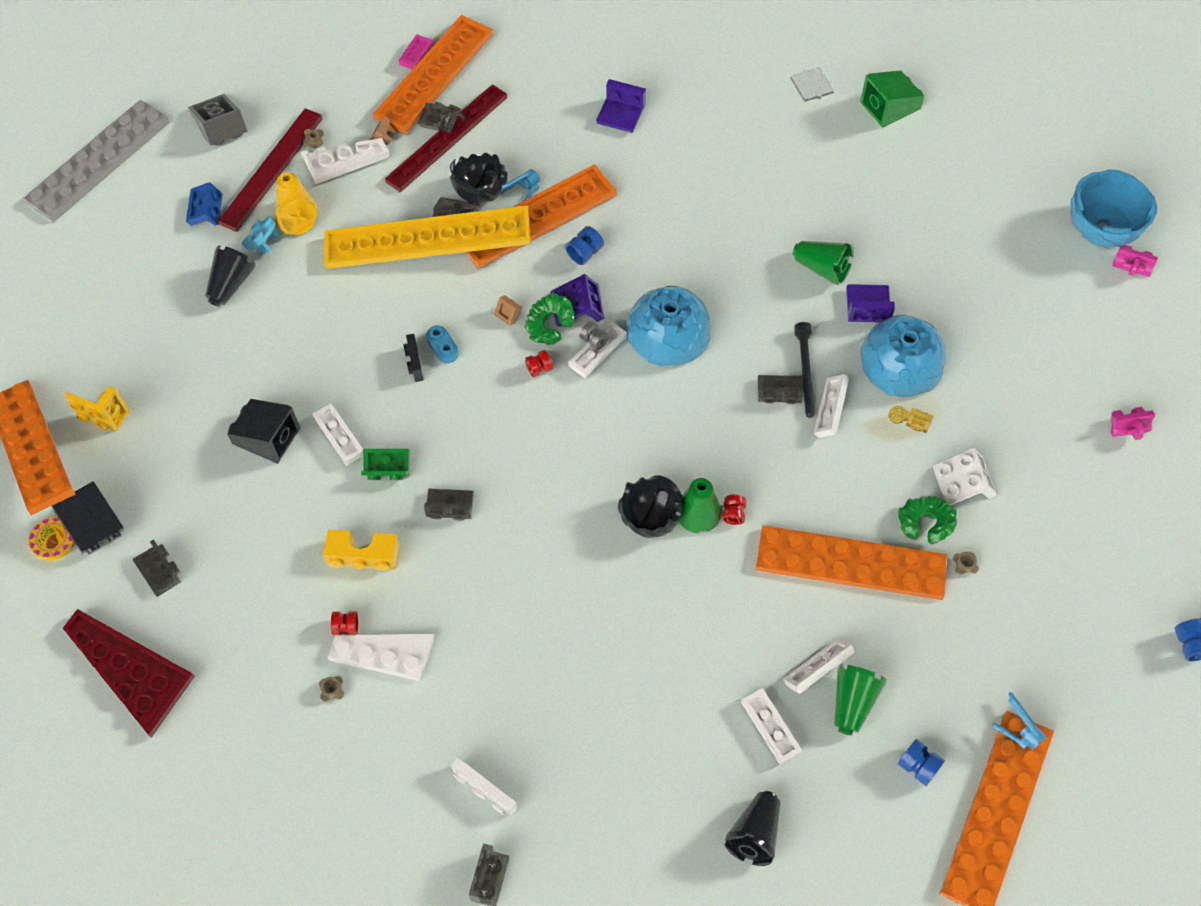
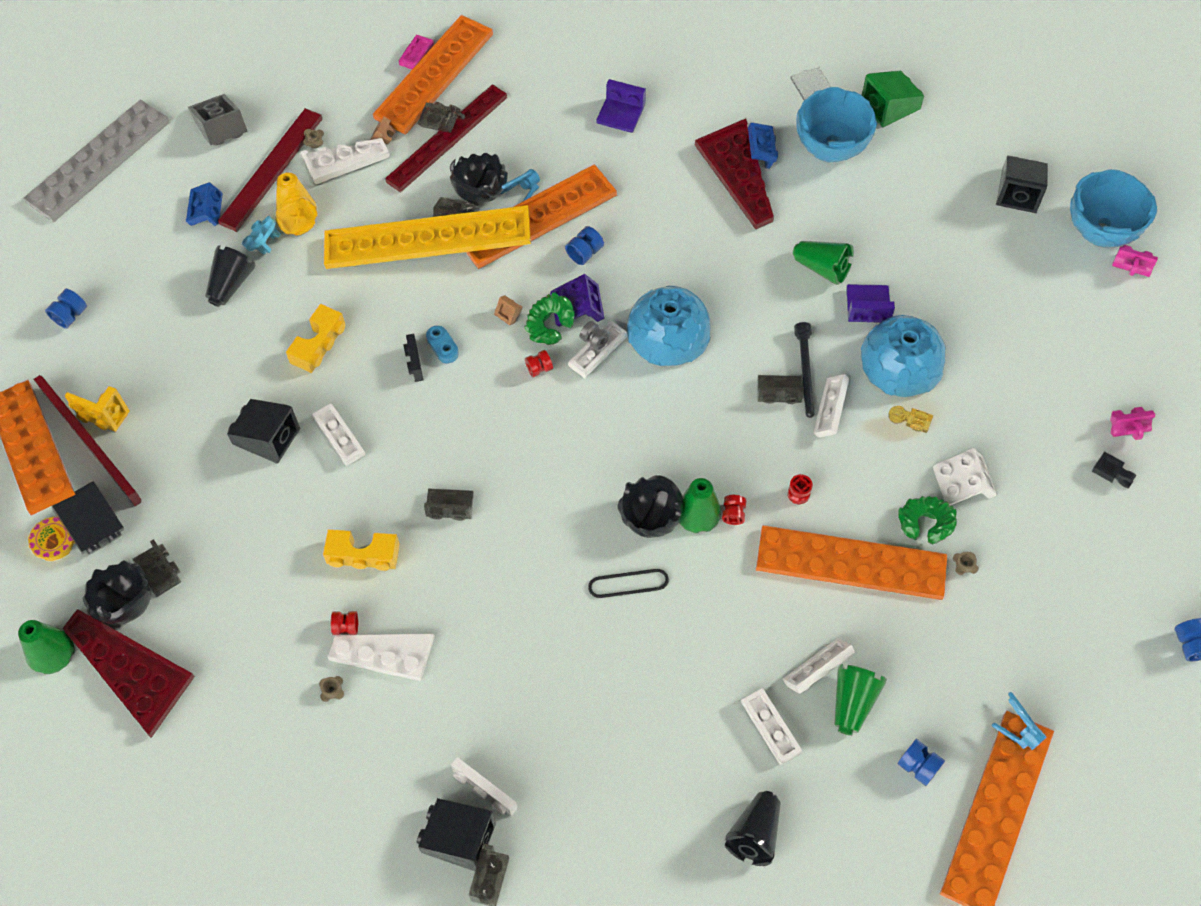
green bracket [361,449,410,480] -> none
none -> green cone [18,620,75,674]
none -> dark red tile [33,375,141,506]
none -> blue wheel [45,288,87,329]
none -> black piece [83,560,151,624]
none -> yellow arch [286,304,346,373]
none -> black slope [416,798,496,873]
none -> black piece [588,569,669,598]
none -> dark red wing [695,118,774,229]
none -> blue bracket [748,122,778,169]
none -> red wheel [788,474,813,505]
none -> dark azure piece [796,87,877,162]
none -> black slope [996,155,1048,214]
none -> black plate [1092,451,1137,489]

